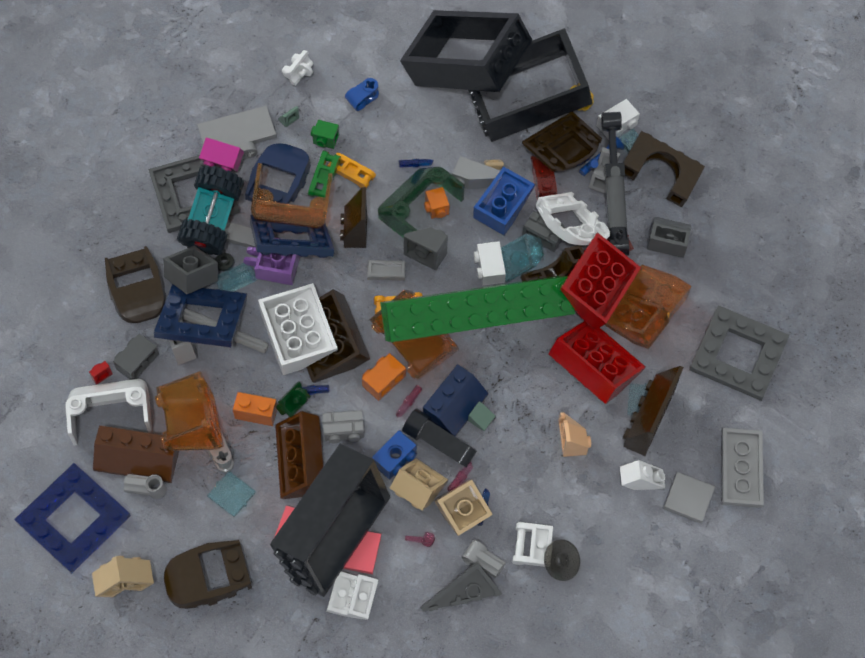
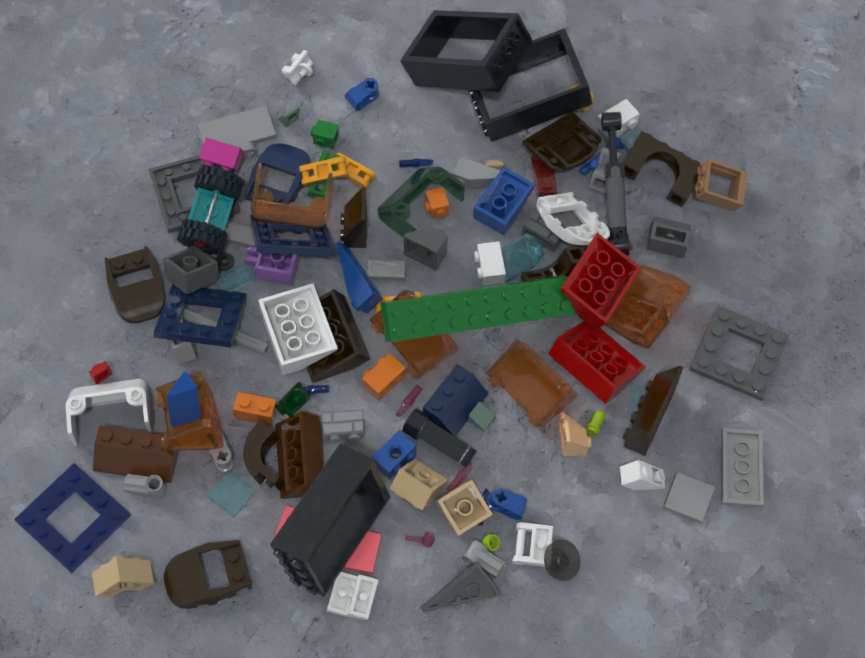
dark grey brick [113,334,159,380] -> none
none -> blue slope [167,371,201,427]
none -> dark brown arch [243,420,284,491]
none -> light orange plate [299,156,349,186]
none -> blue slope [336,241,383,314]
none -> lime hinge [482,534,500,551]
none -> clear orange windscreen [486,339,579,428]
none -> blue piece [486,488,527,520]
none -> lime pin [586,410,606,436]
none -> medium nougat window [695,159,747,211]

